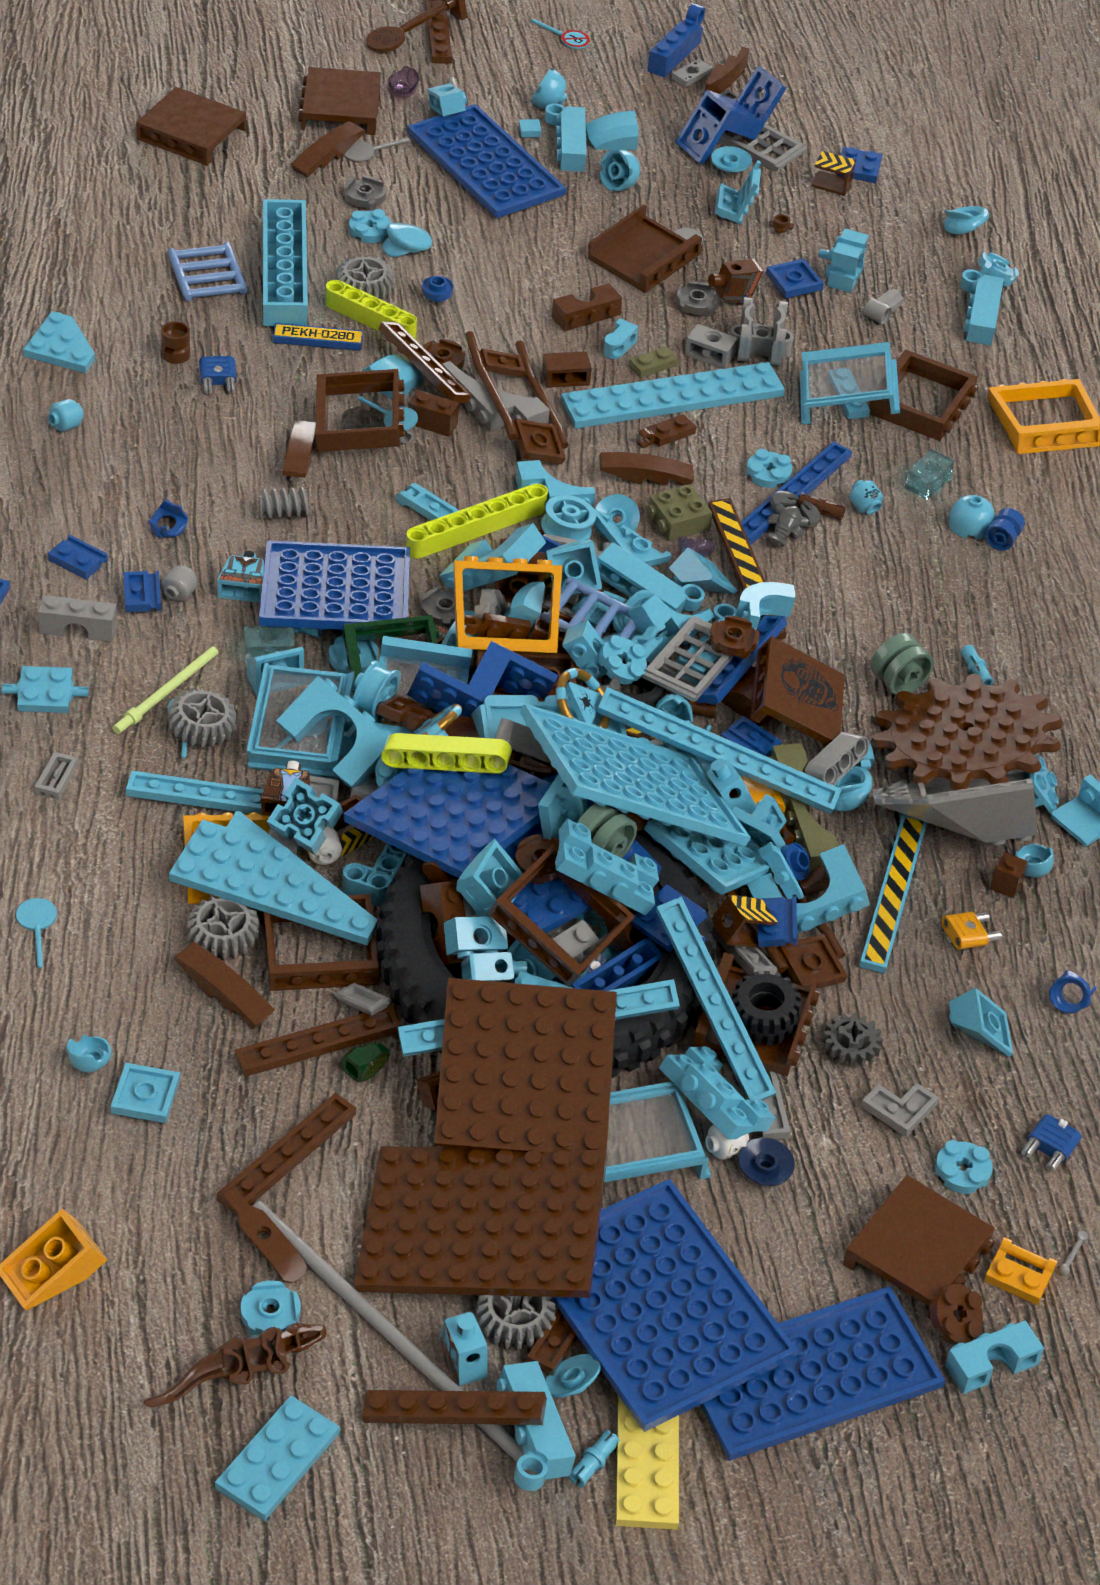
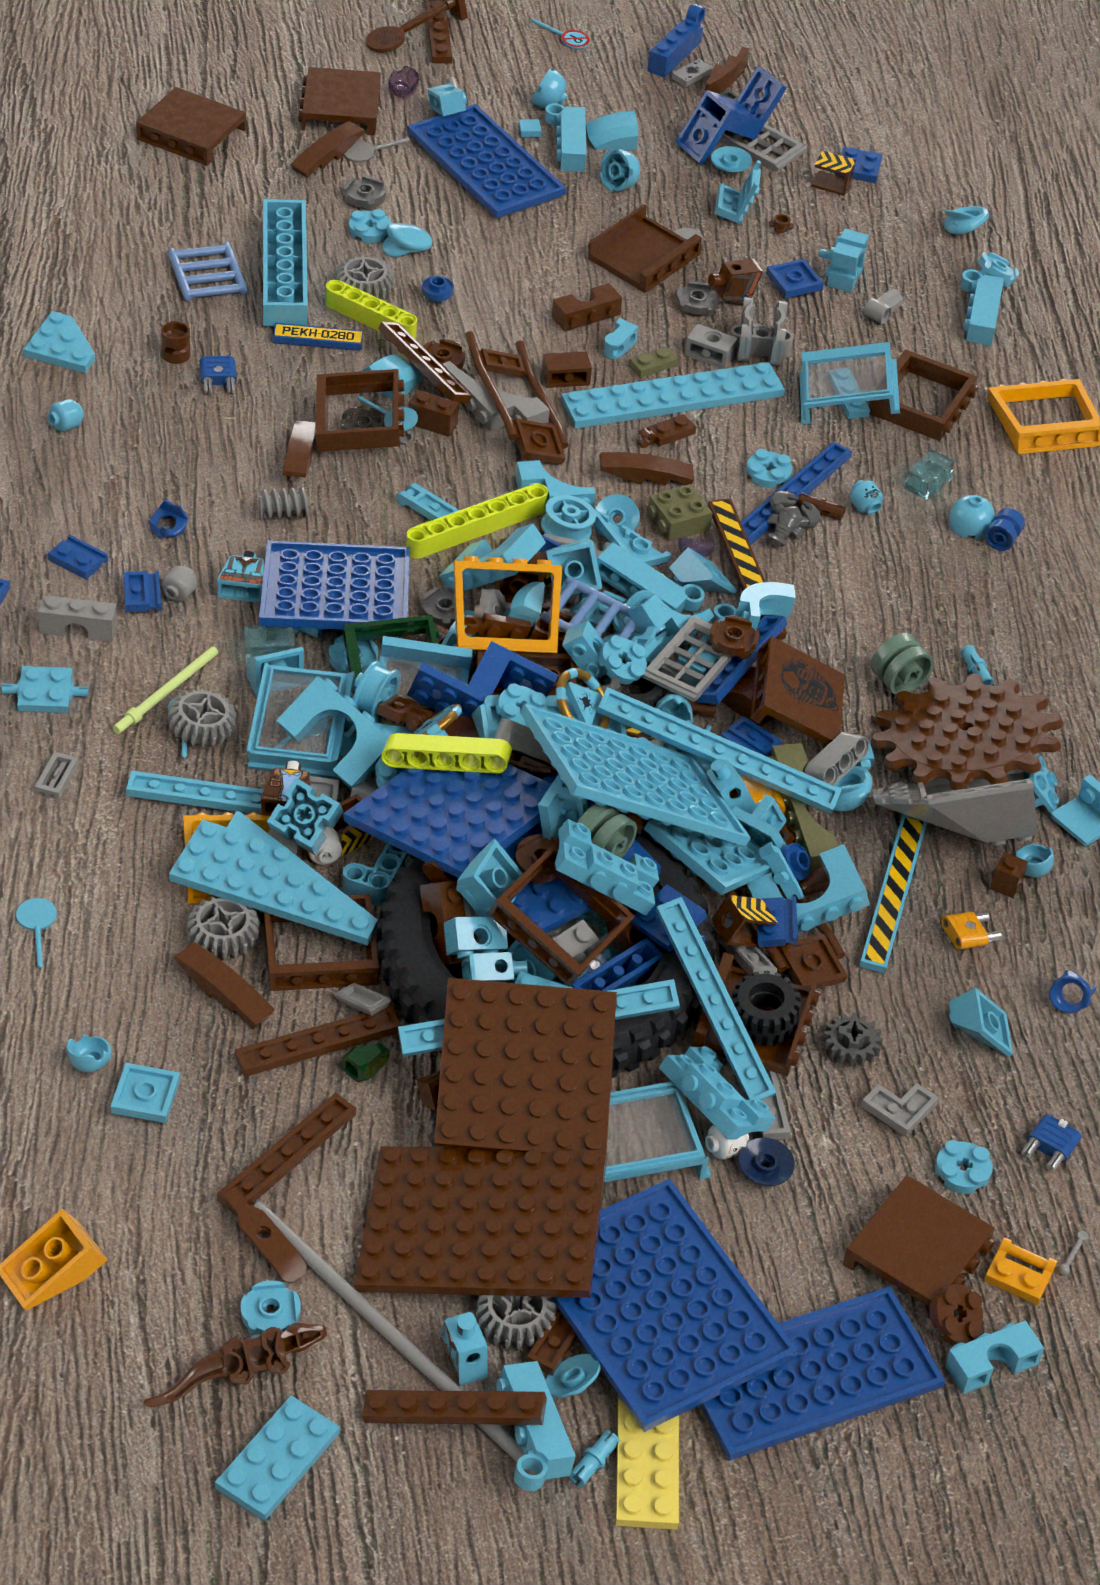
none -> medium azure plate [496,684,548,727]

